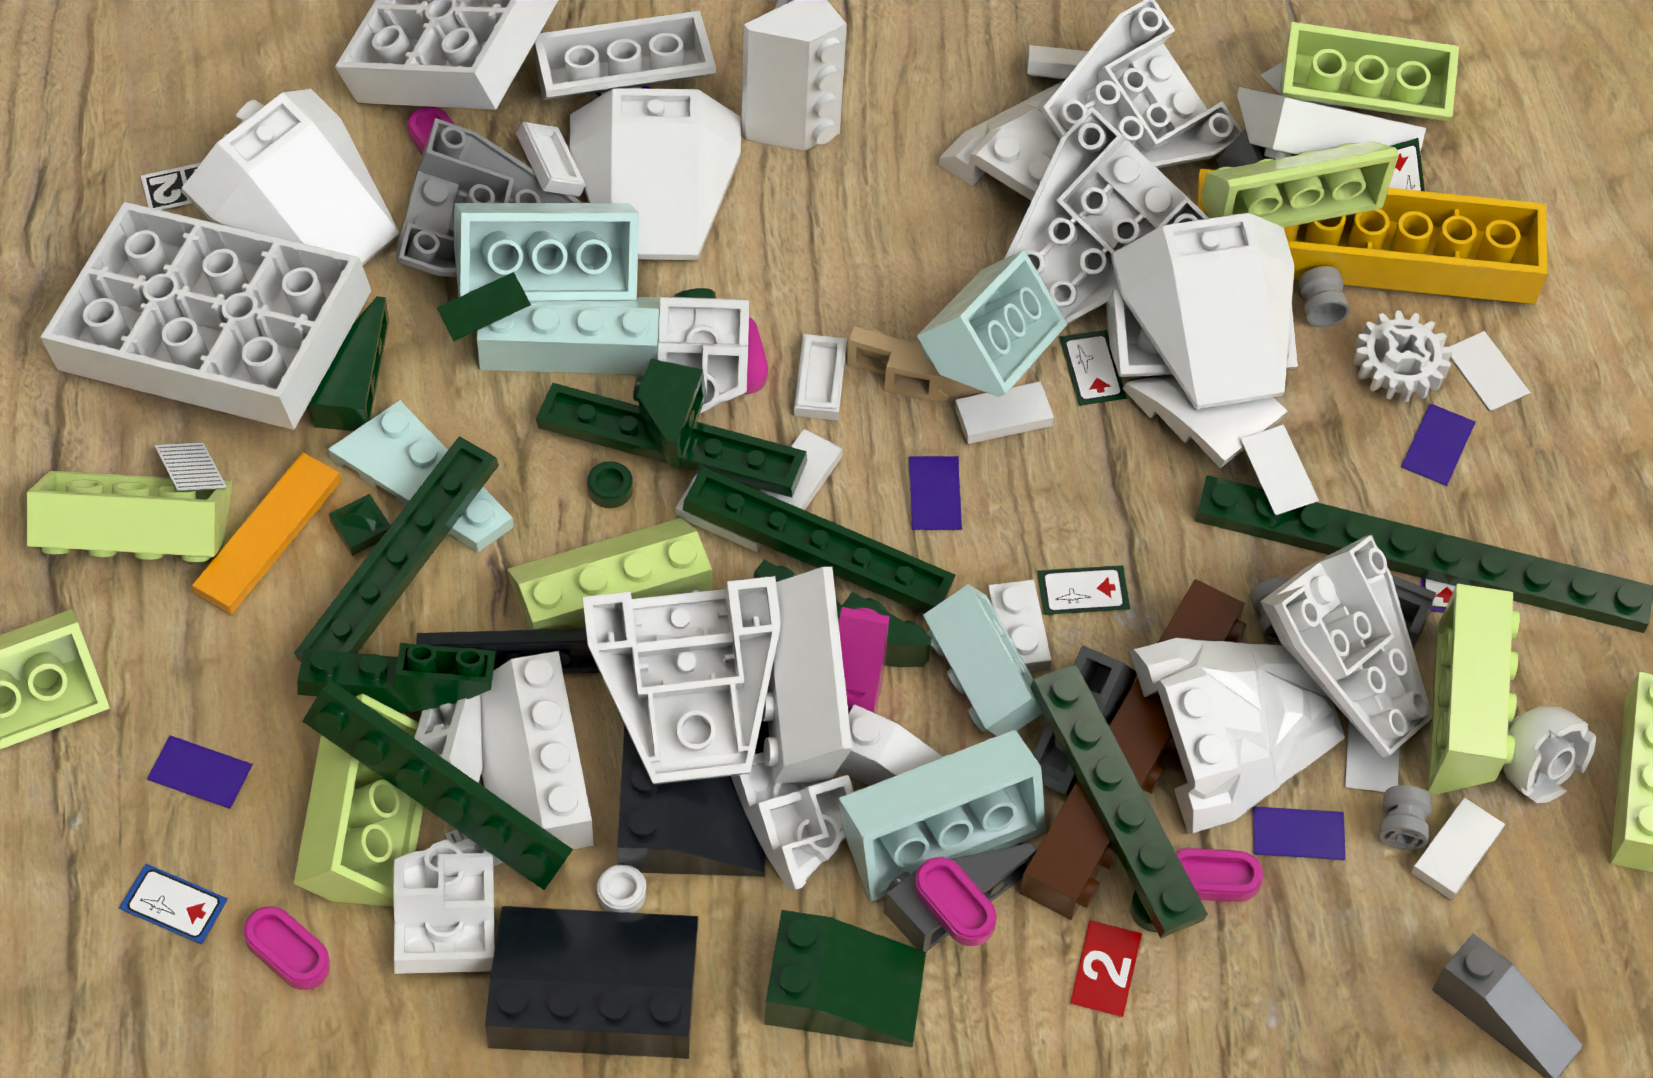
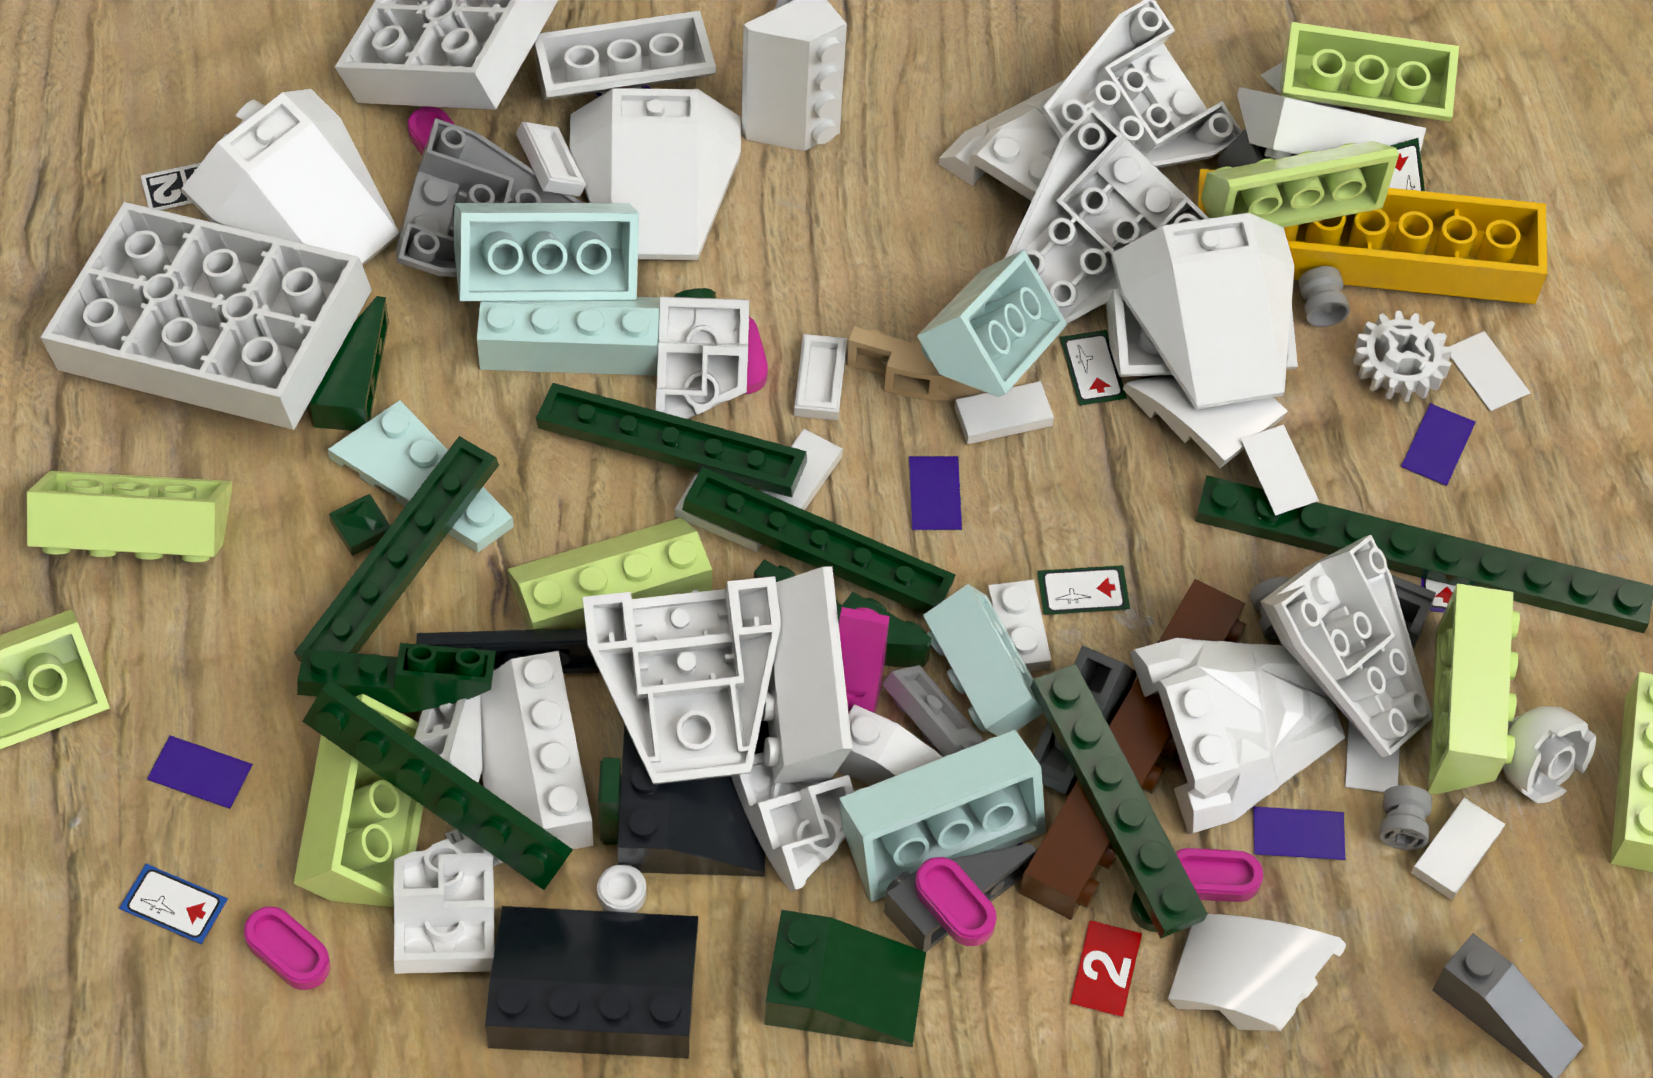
white sticker [154,442,227,491] -> none
light orange tile [192,452,341,615] -> none
dark green sticker [437,272,531,342] -> none
dark green tile [587,461,633,508] -> none
dark green slope [633,359,706,469] -> none
white tile [1027,45,1089,79] -> none
none -> dark green tile [598,758,621,845]
none -> light grey hinge [882,665,984,756]
none -> white slope [1168,914,1346,1031]

